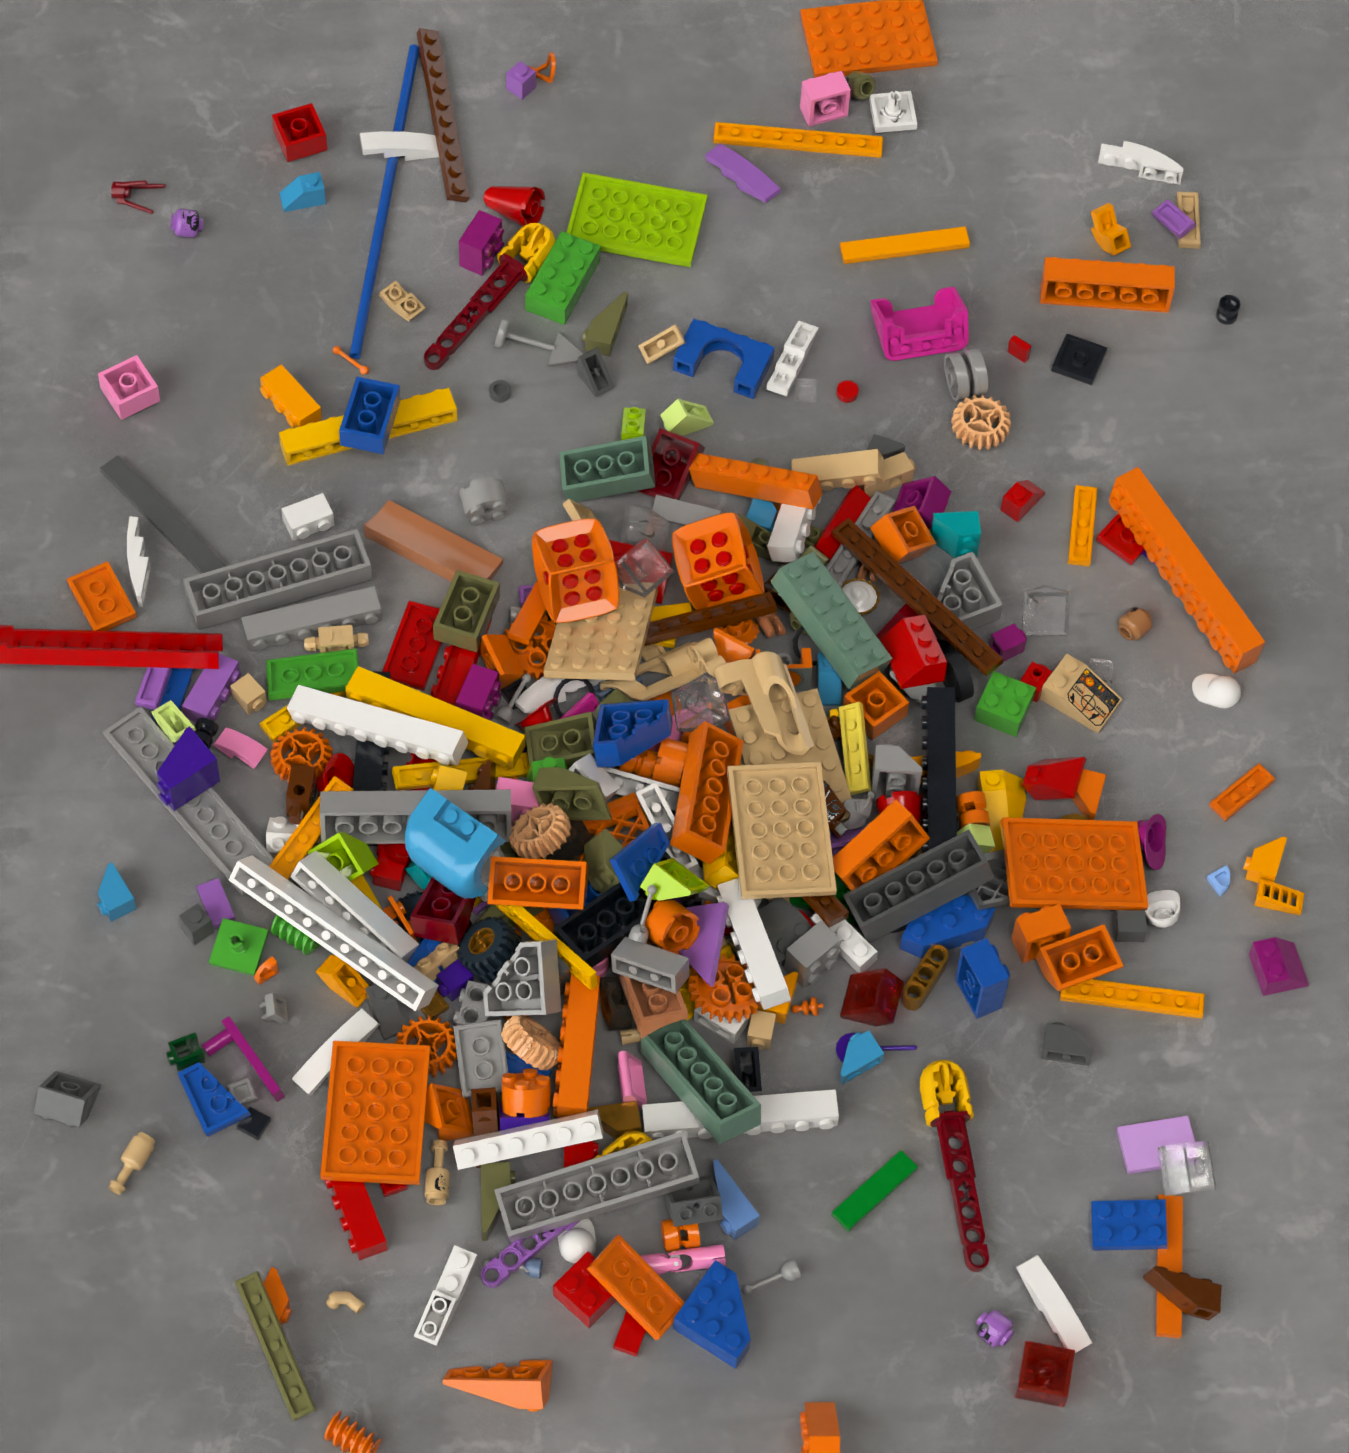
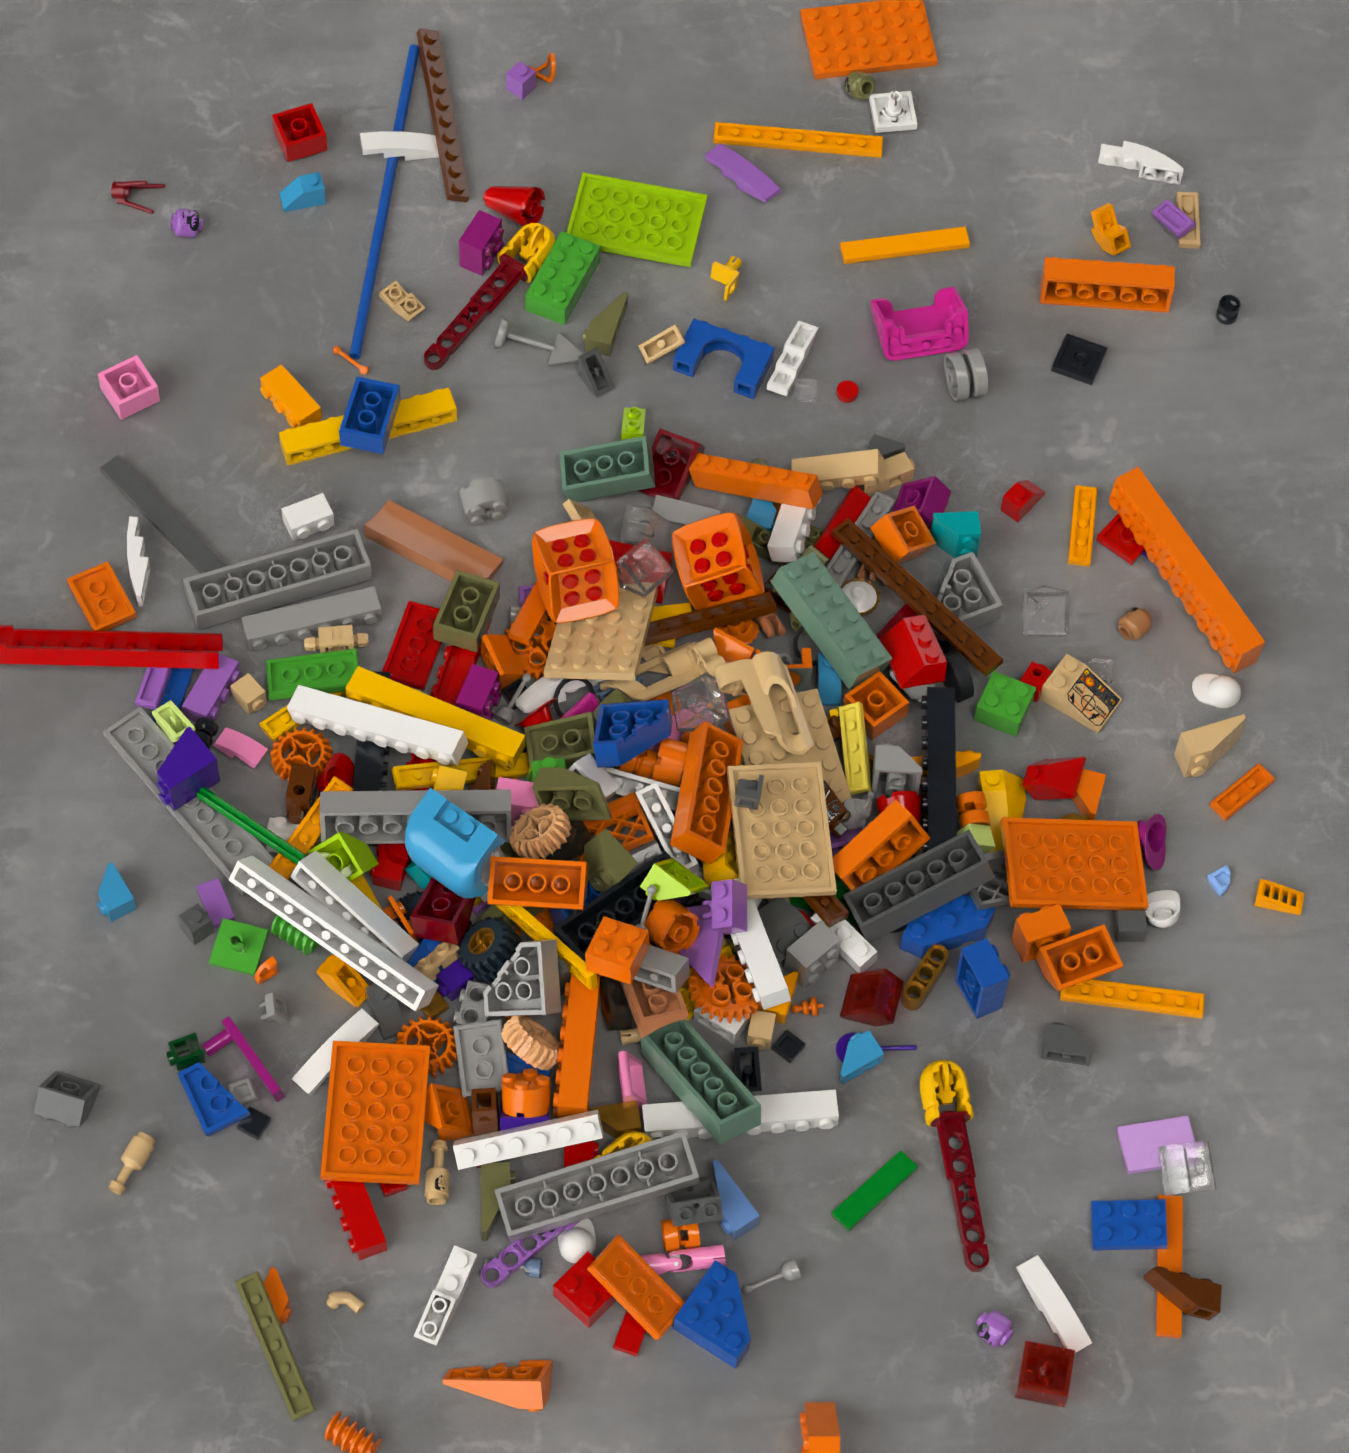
dark grey tile [489,380,511,403] -> none
blue wing [609,823,670,901] -> none
yellowish green slope [660,399,714,436] -> none
bright pink brick [800,71,851,127] -> none
light nougat gear [951,395,1011,451] -> none
magenta brick [989,623,1027,662] -> none
red tile [1007,335,1031,363] -> none
light orange slope [1243,836,1287,883] -> none
magenta slope [1249,937,1309,996] -> none
none -> green axle [197,787,306,865]
none -> orange brick [585,917,650,984]
none -> medium lavender brick [702,879,747,934]
none -> yellow bracket [710,256,742,302]
none -> dark grey panel [734,774,764,810]
none -> black tile [771,1030,806,1063]
none -> tan slope [1174,714,1246,778]

